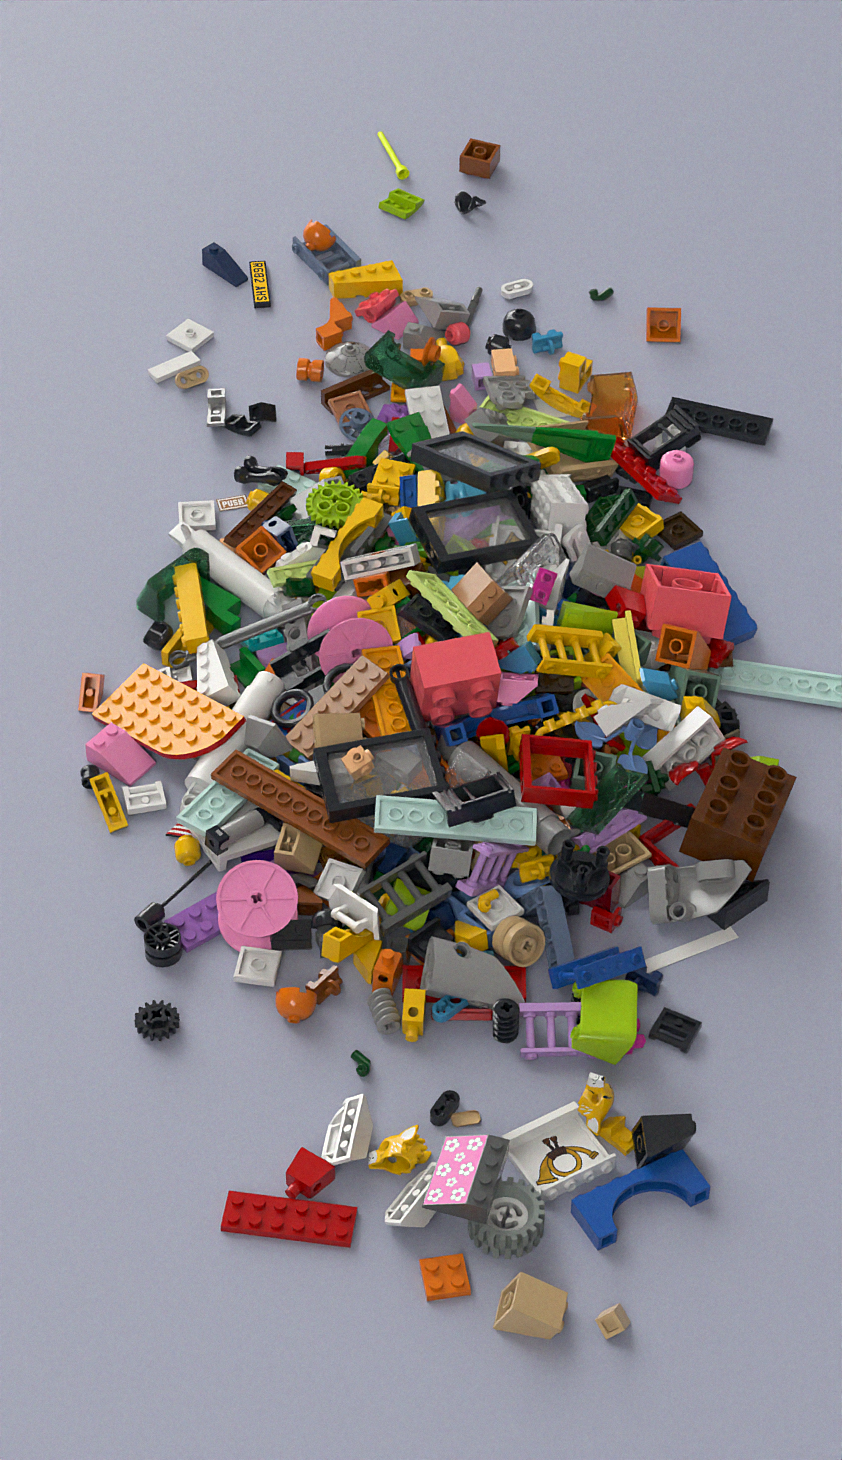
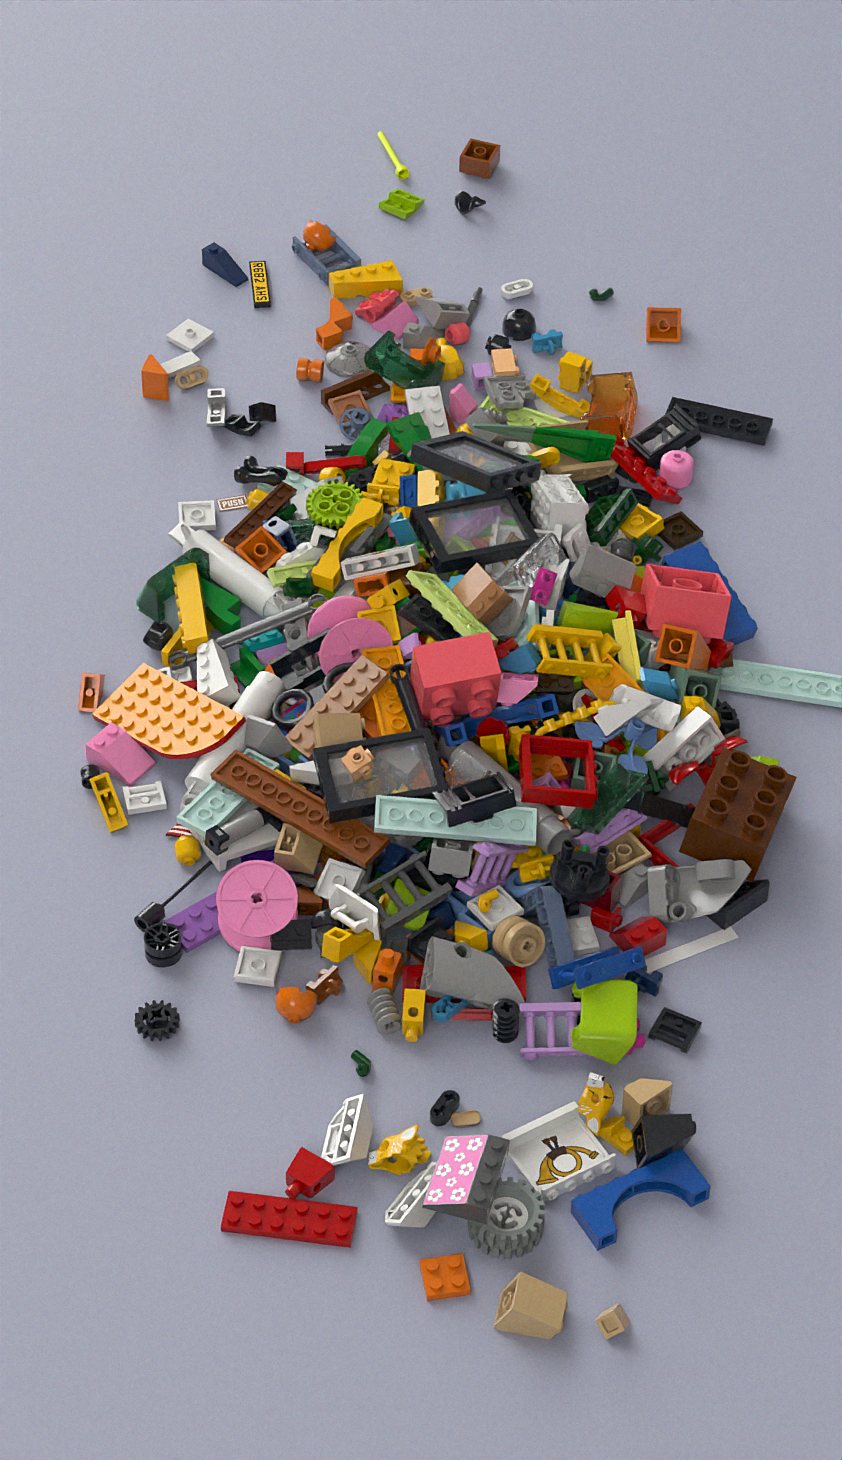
none -> orange slope [141,354,169,401]
none -> white plate [567,916,600,956]
none -> red slope [609,916,667,956]
none -> tan slope [621,1078,673,1126]

